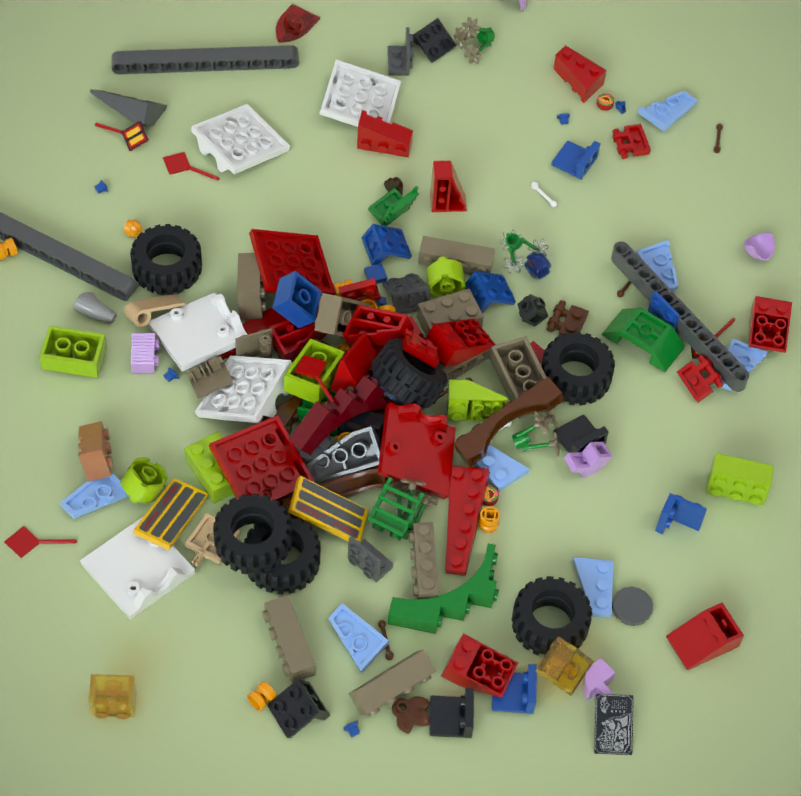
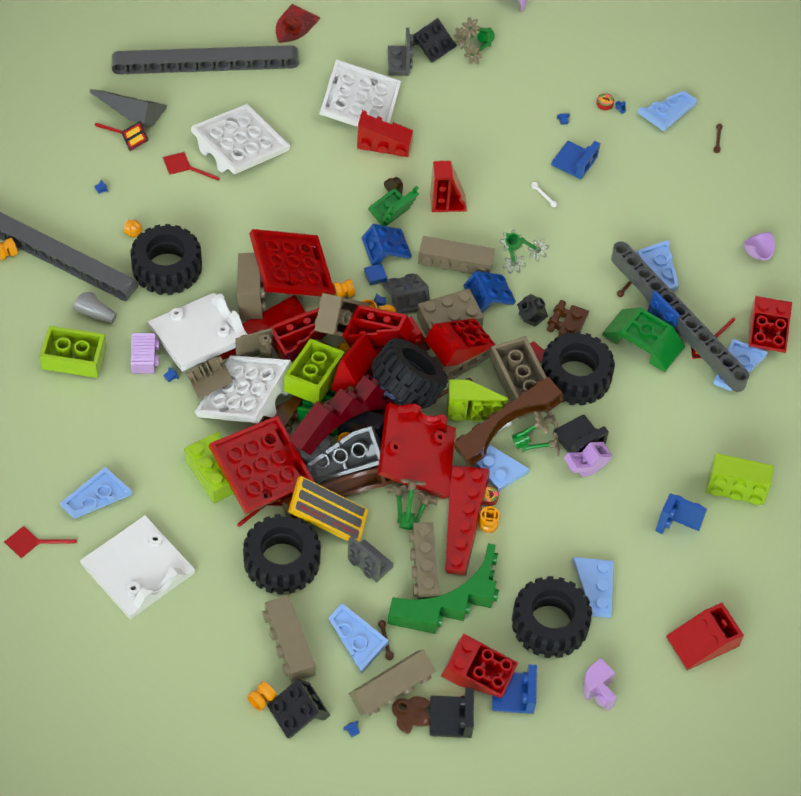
nougat wedge [78,421,114,482] -> none
clear yellow brick [88,674,137,719] -> none
lime brick [120,457,168,504] -> none
tan door [124,294,185,327] -> none
tile [134,478,209,550] -> none
tan plate [185,513,241,567] -> none
black tyre [213,493,292,575] -> none
blue brick [273,271,322,328] -> none
red piece [295,355,334,403] -> none
red plate [338,278,381,302] -> none
green plate [367,477,425,541] -> none
red plate [402,329,439,368] -> none
lime brick [426,256,466,298] -> none
clear blue head [524,252,552,280] -> none
clear yellow brick [535,636,594,696] -> none
red wedge [553,45,607,103] -> none
black sticker [594,694,634,755] -> none
red plate [612,124,651,159] -> none
dark grey tile [612,587,653,626] -> none
red plate [677,355,724,403] -> none

